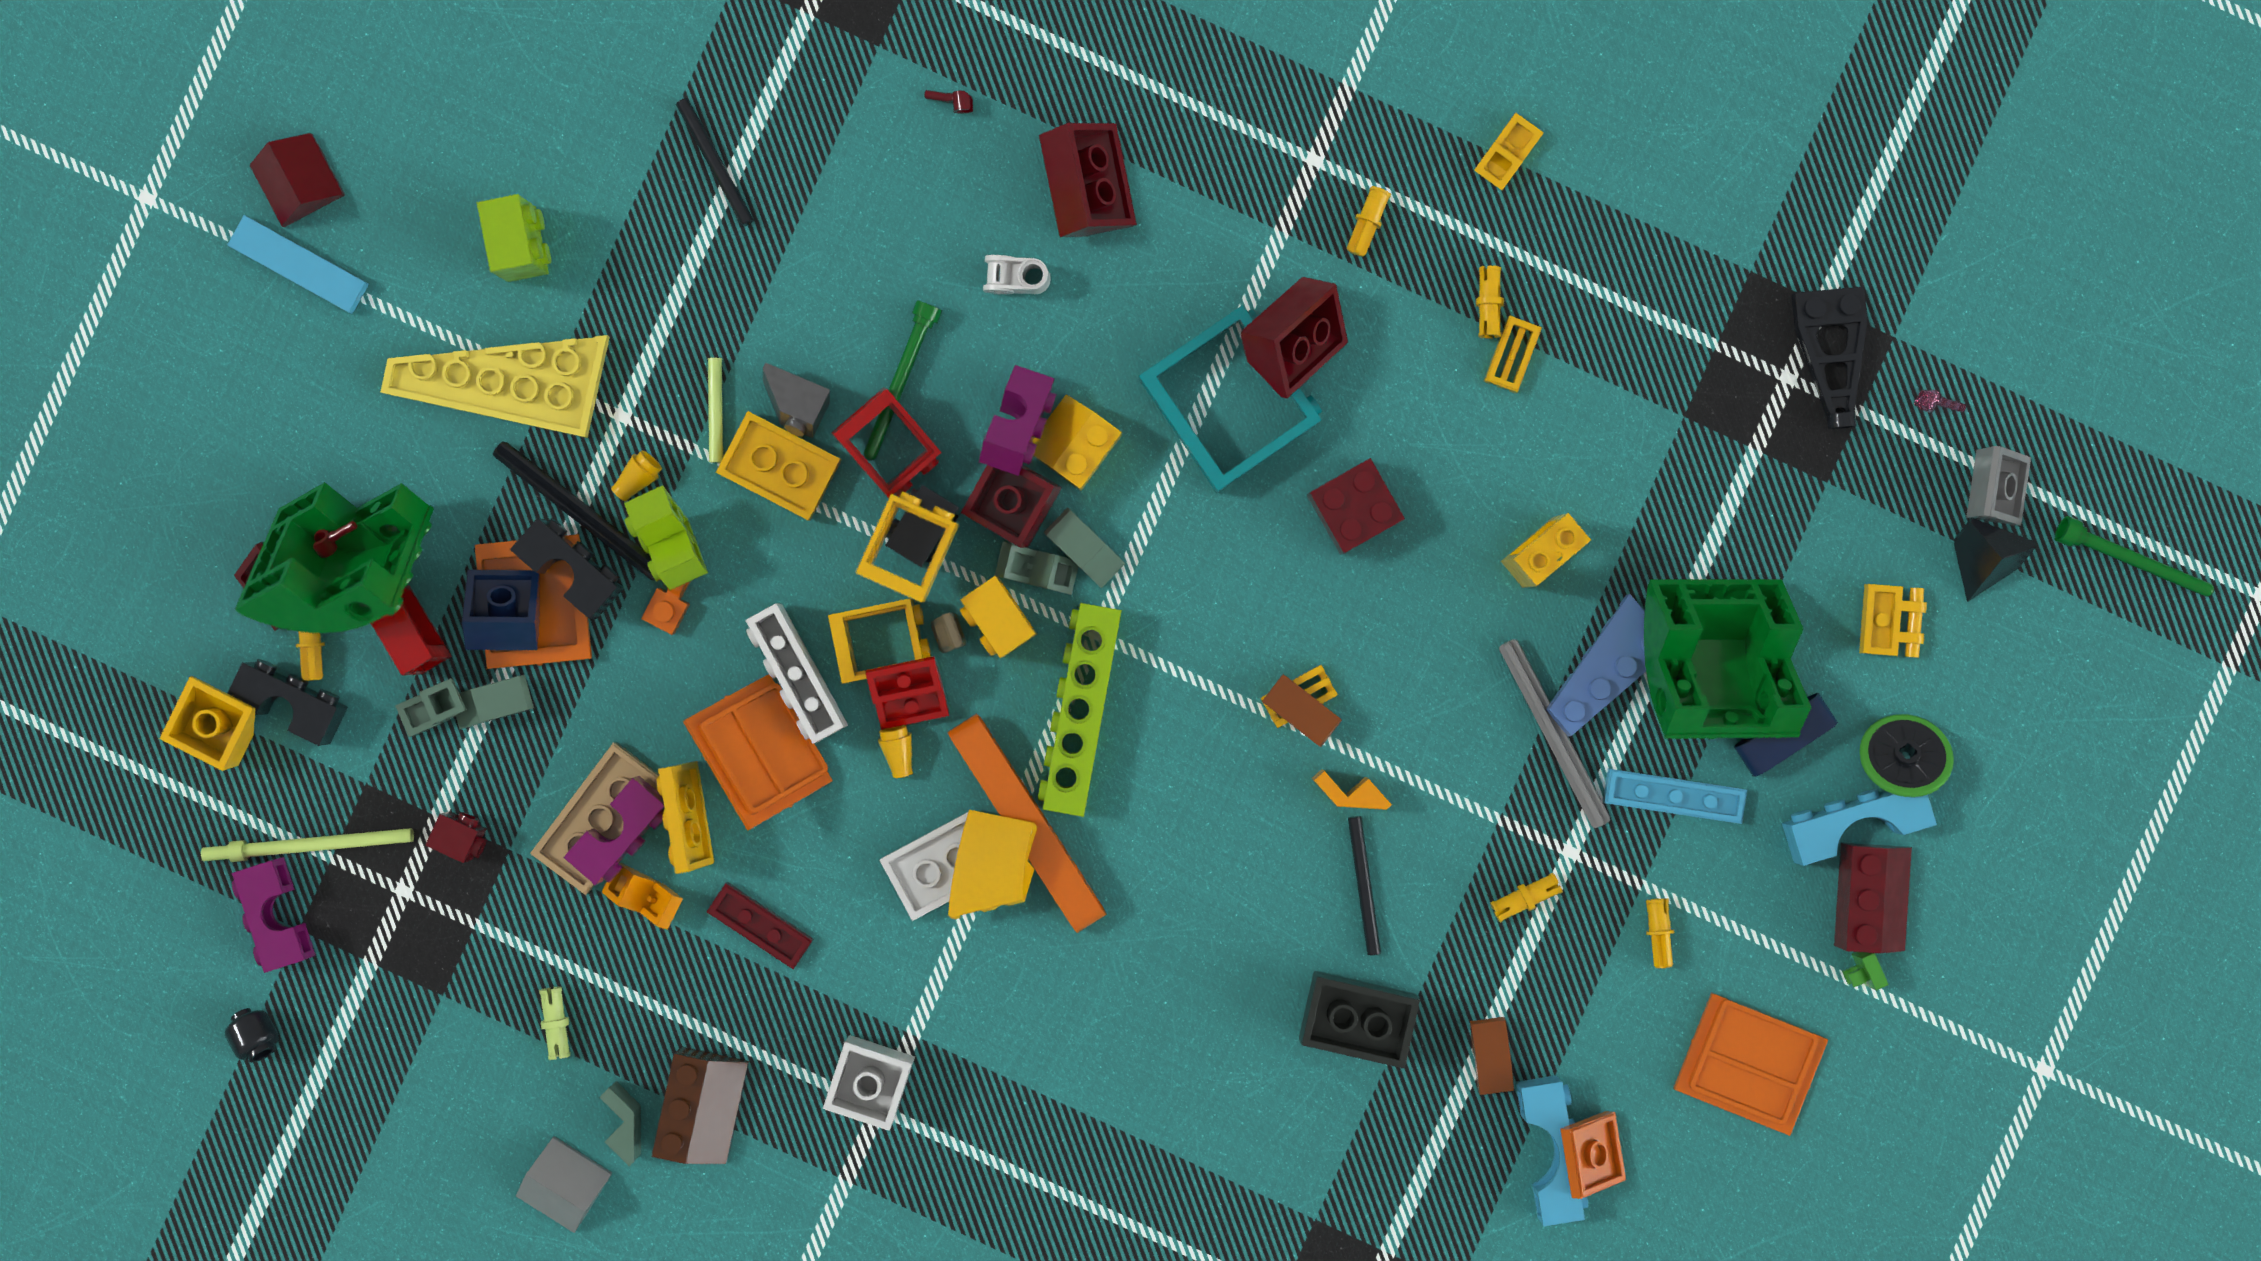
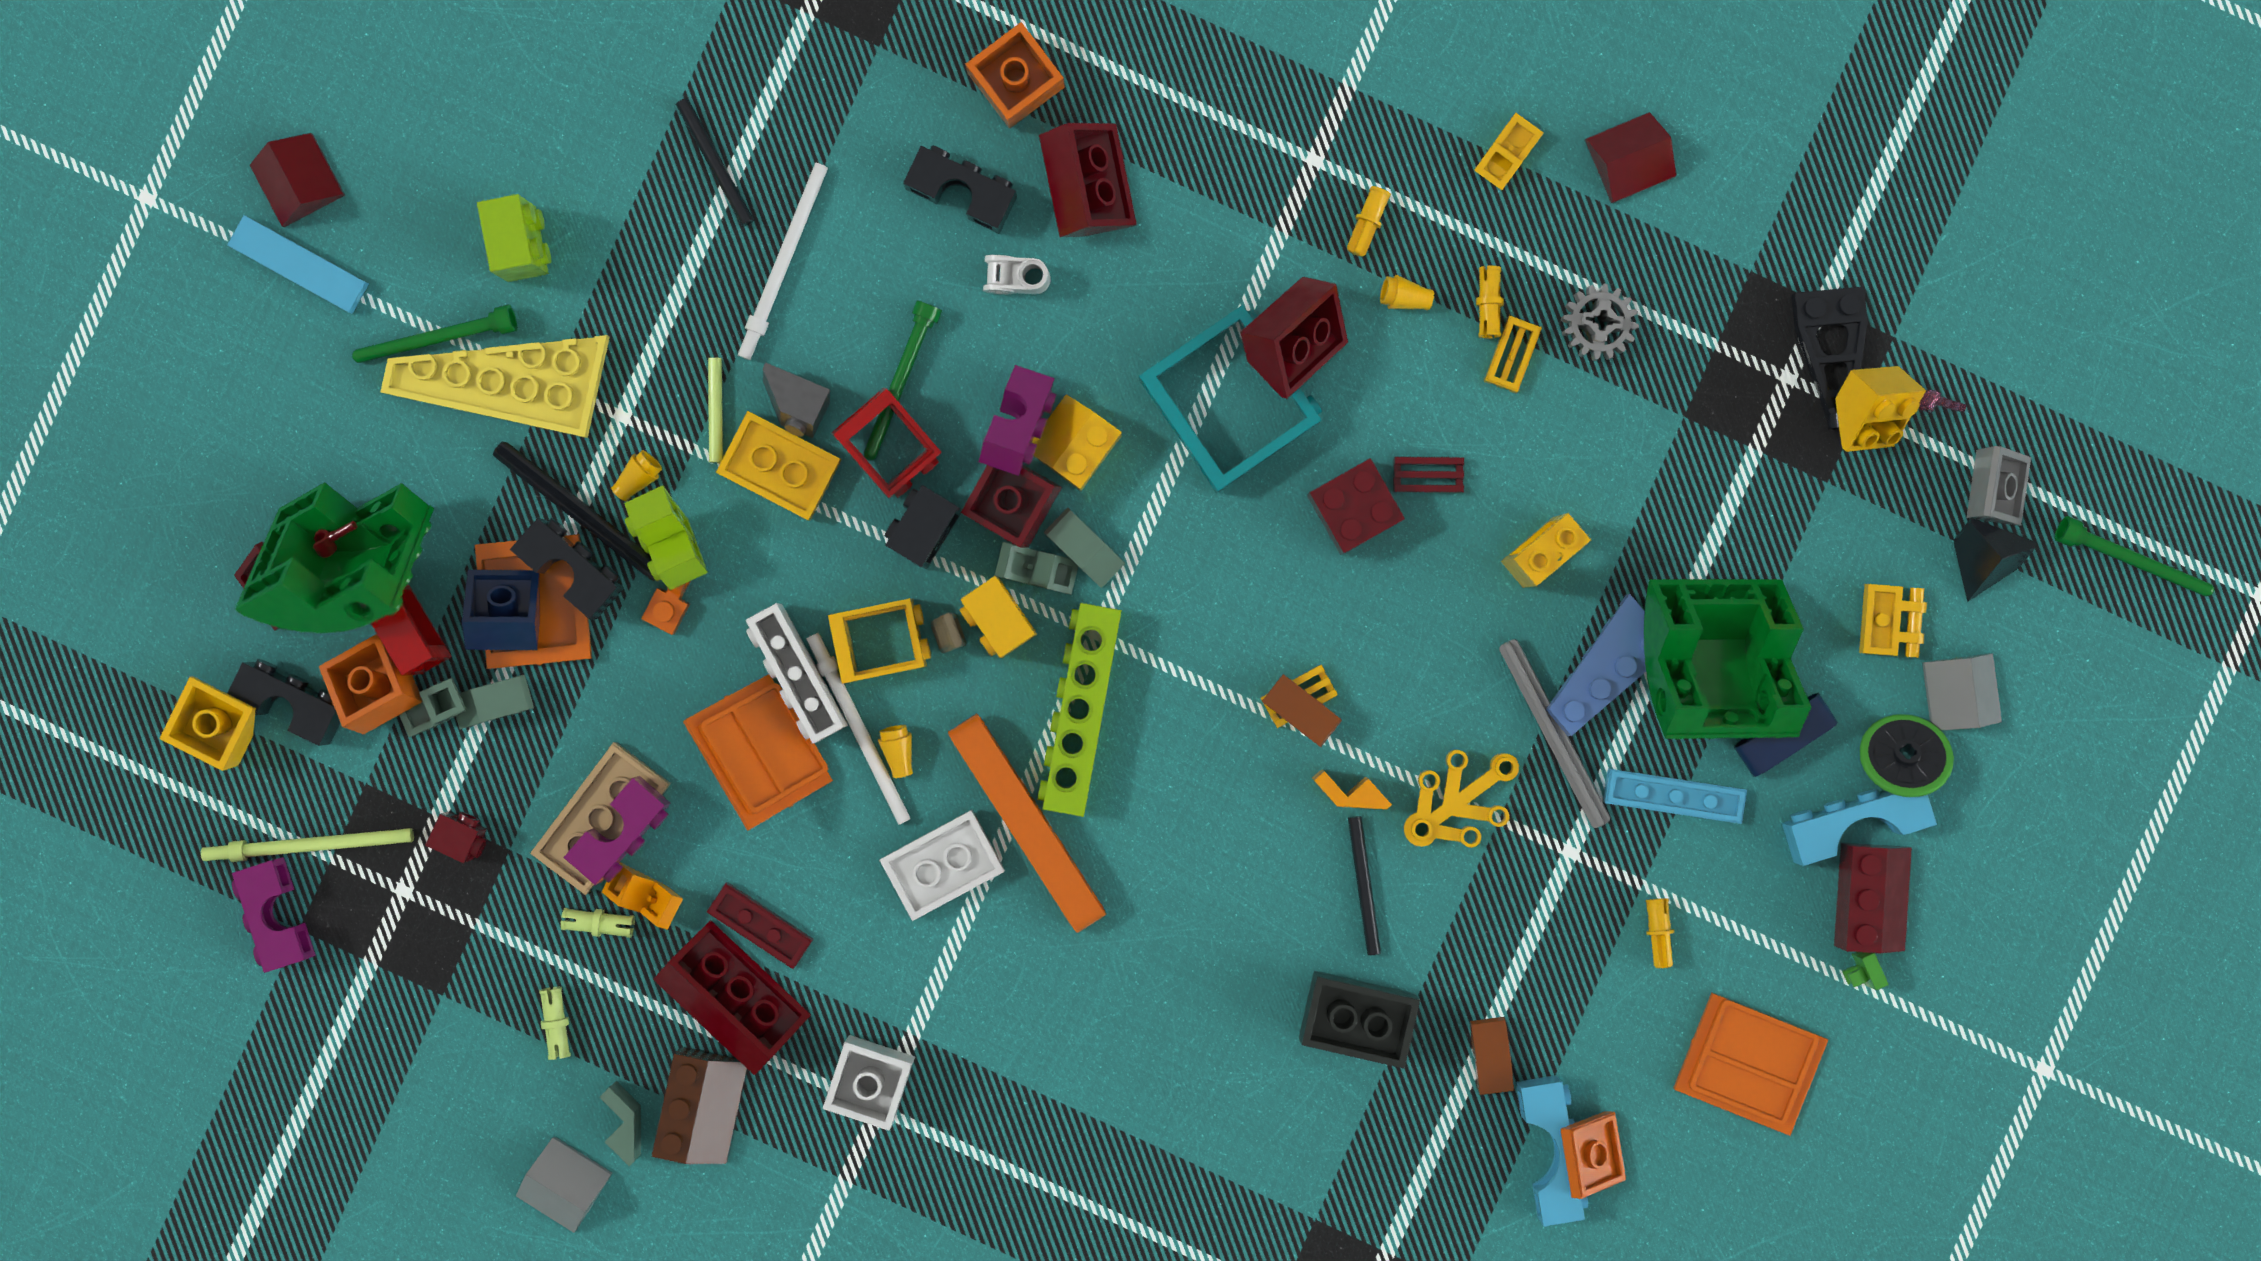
black head [225,1008,279,1063] -> none
yellow axle [296,632,325,681] -> none
yellow plate [657,761,714,874] -> none
yellow window [856,491,959,603] -> none
red slope [865,656,949,730] -> none
dark red hand [924,90,973,114] -> none
yellow slope [948,810,1038,919] -> none
yellow pin [1490,872,1563,922] -> none
none -> orange brick [318,634,423,734]
none -> green piece [352,304,518,363]
none -> yellowish green pin [561,908,635,938]
none -> dark red slope [653,920,811,1075]
none -> white bar [738,163,828,360]
none -> white bar [806,632,911,825]
none -> black arch [903,145,1017,234]
none -> orange brick [965,22,1065,129]
none -> yellow cone [1380,275,1434,310]
none -> dark red tile [1393,457,1464,493]
none -> yellow plant [1404,749,1519,848]
none -> light grey gear [1561,284,1639,361]
none -> dark red slope [1585,112,1677,204]
none -> yellow slope [1835,366,1926,452]
none -> light grey slope [1922,653,2002,730]

